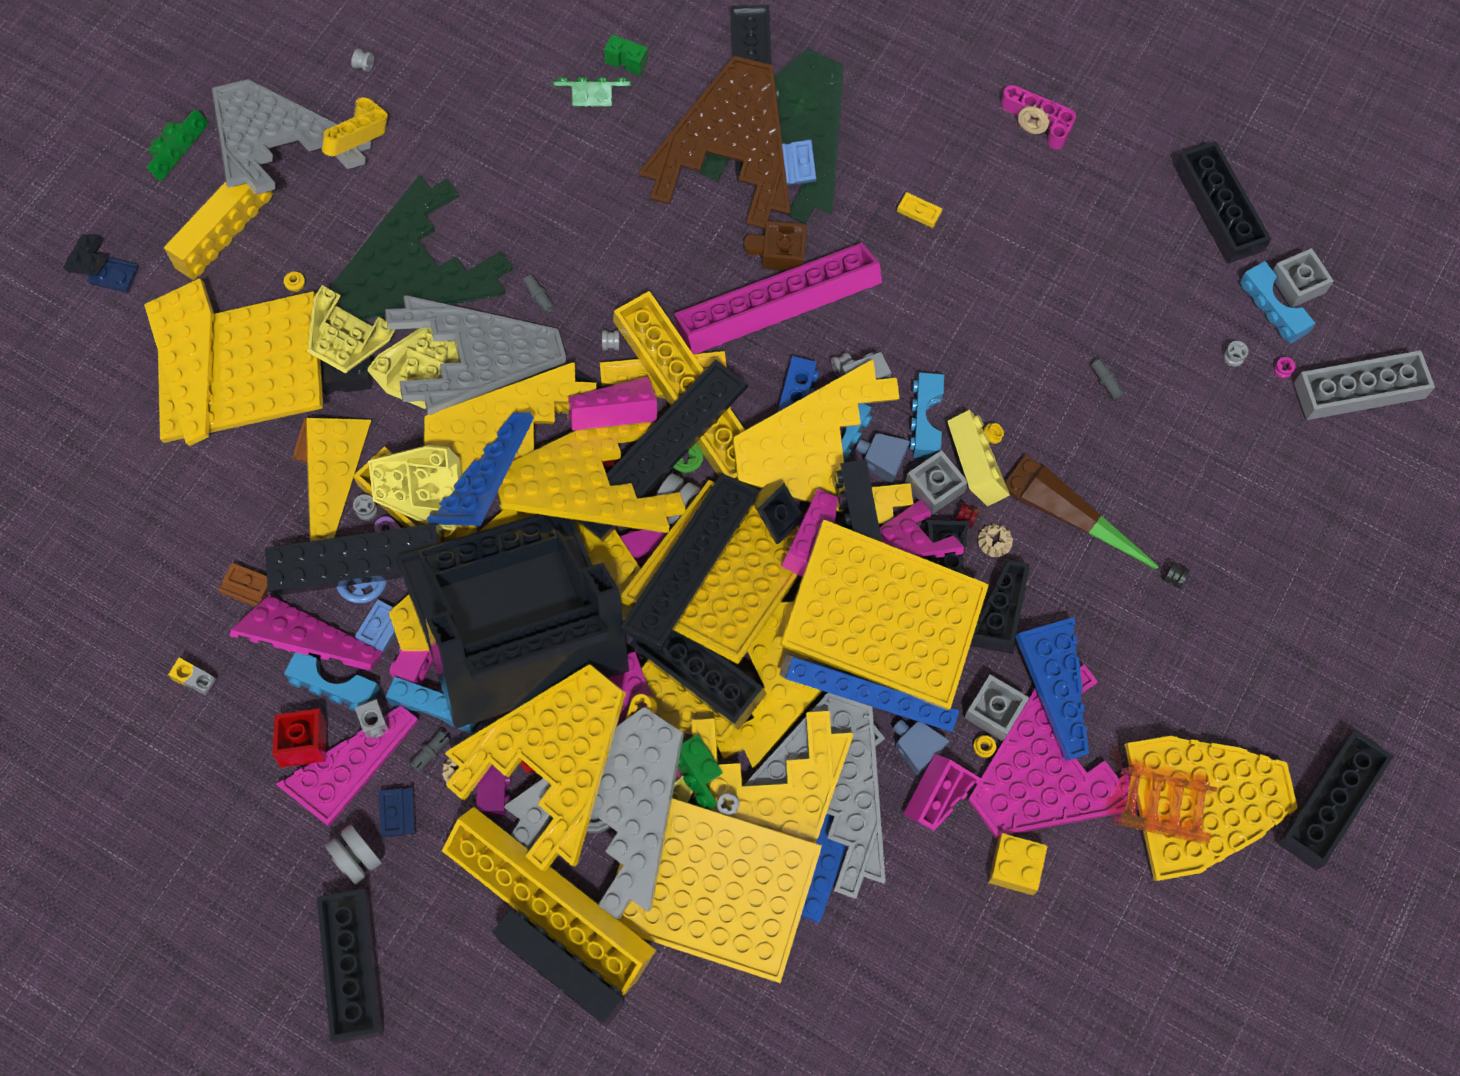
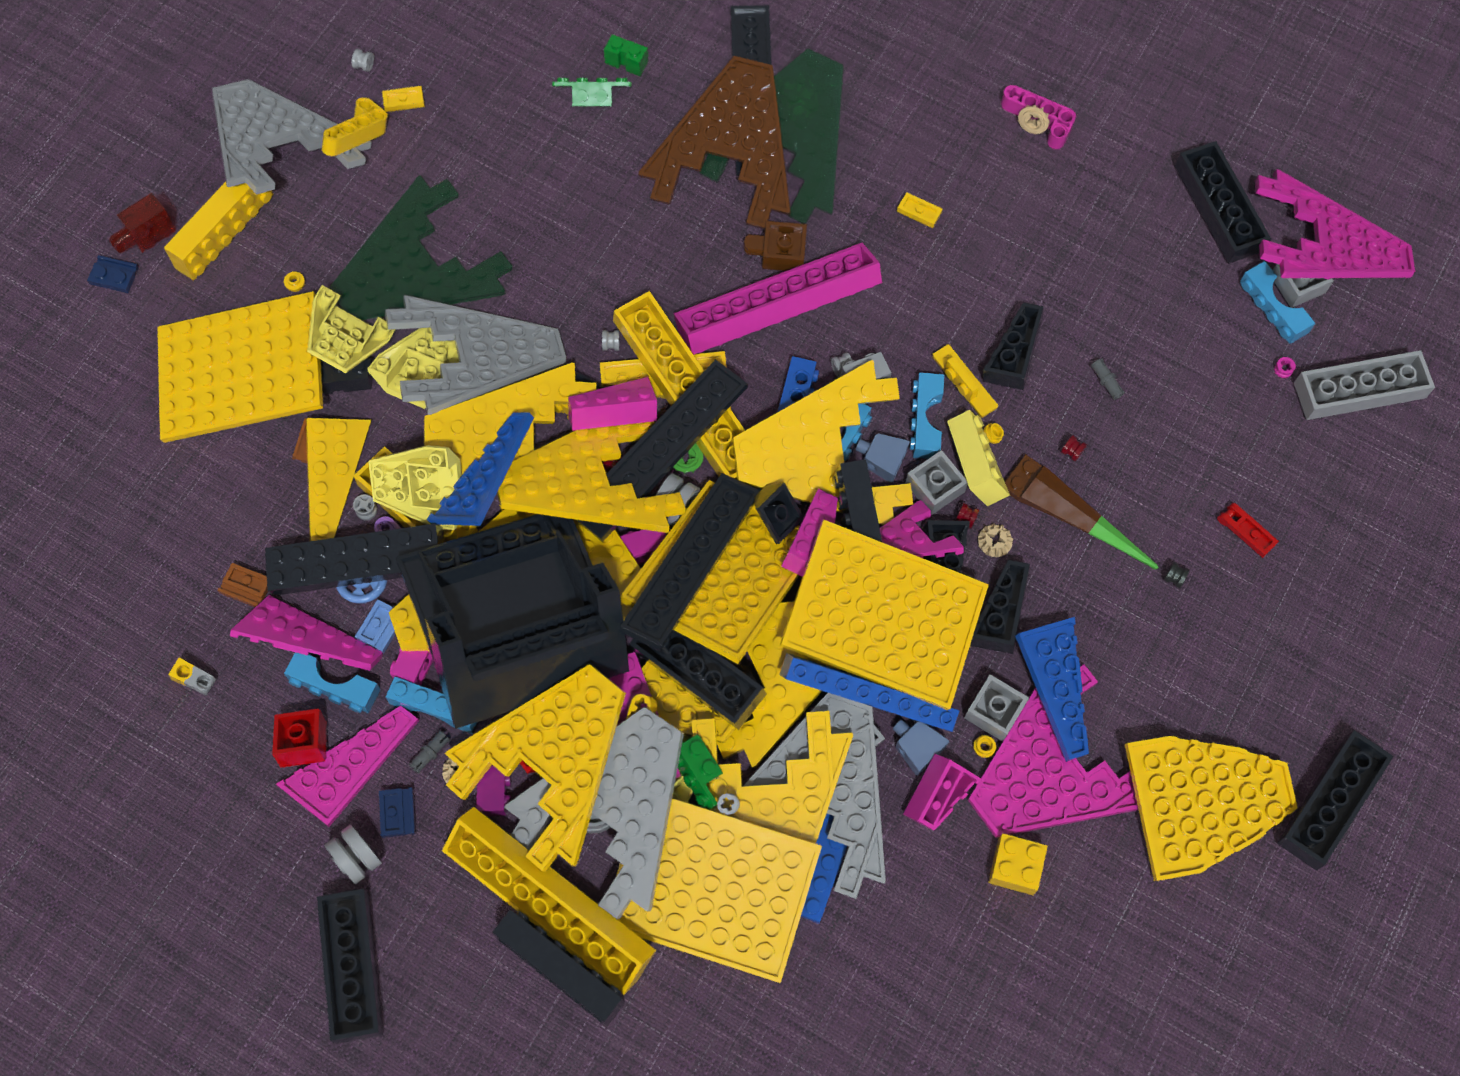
black plate [63,234,106,276] -> none
yellow wing [144,278,214,446] -> none
green bracket [146,110,208,181] -> none
light grey brick [355,699,389,738] -> none
dark grey pin [522,275,555,315] -> none
medium blue plate [782,140,817,185] -> none
clear orange fence [1113,764,1218,844] -> none
light grey wheel [1223,341,1248,367] -> none
none -> clear red brick [109,192,176,253]
none -> yellow plate [382,86,425,112]
none -> yellow bracket [932,345,998,418]
none -> black wedge [983,302,1044,390]
none -> dark red wheel [1061,435,1087,462]
none -> red plate [1217,503,1279,558]
none -> dark pink wing [1255,169,1415,280]

